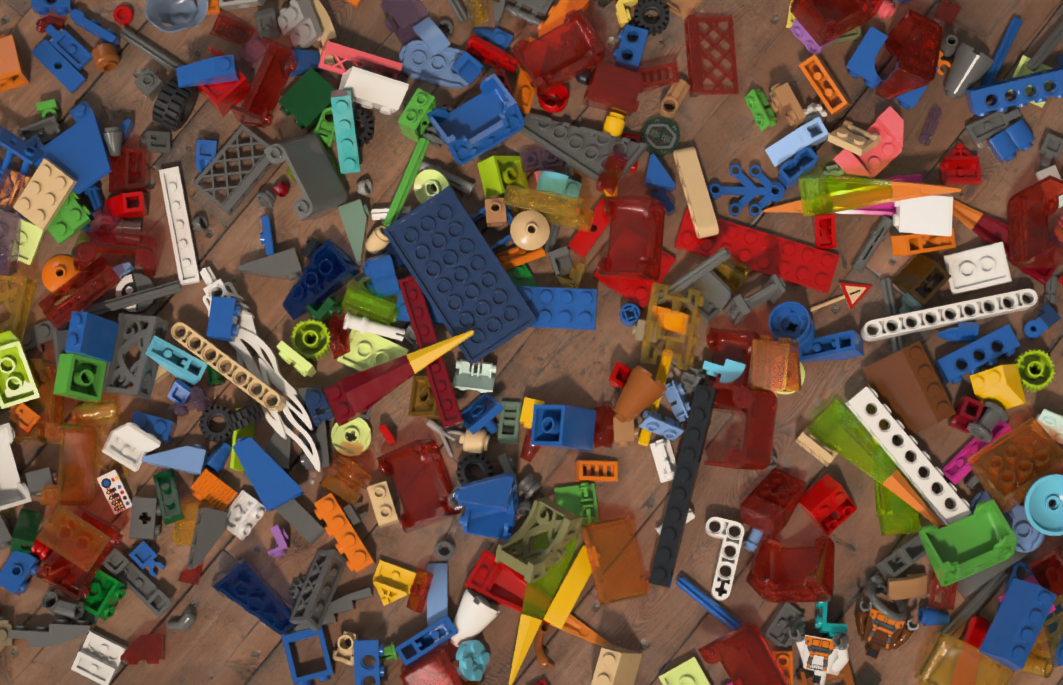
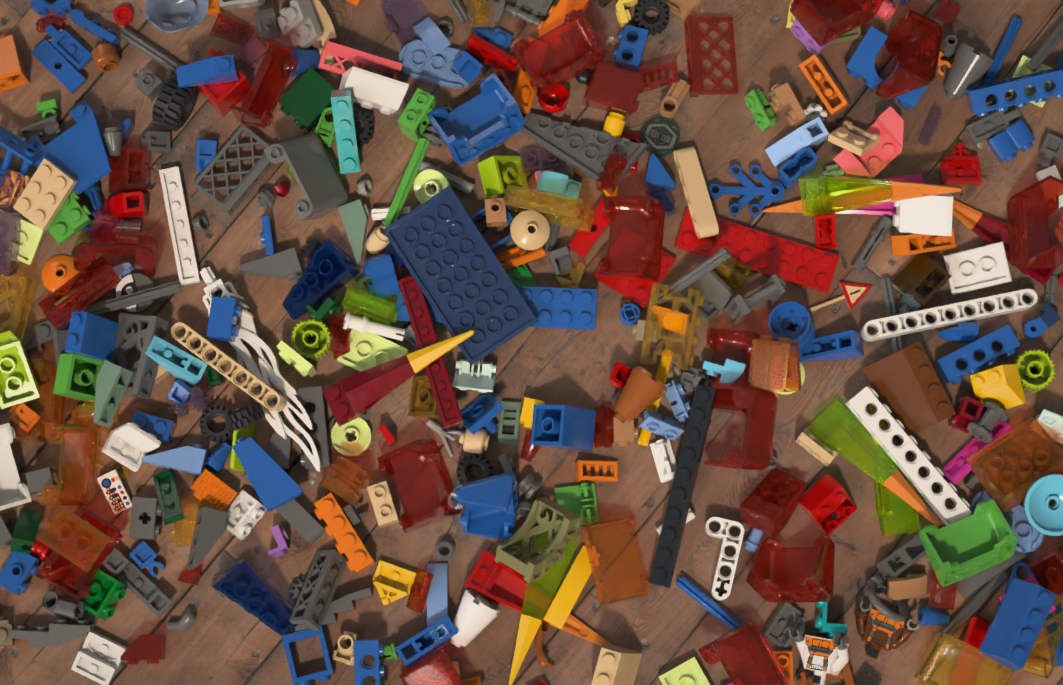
dark blue plate [304,389,334,427] -> none
medium azure plate [456,640,490,681] -> none
none -> sand green slope [93,360,134,428]

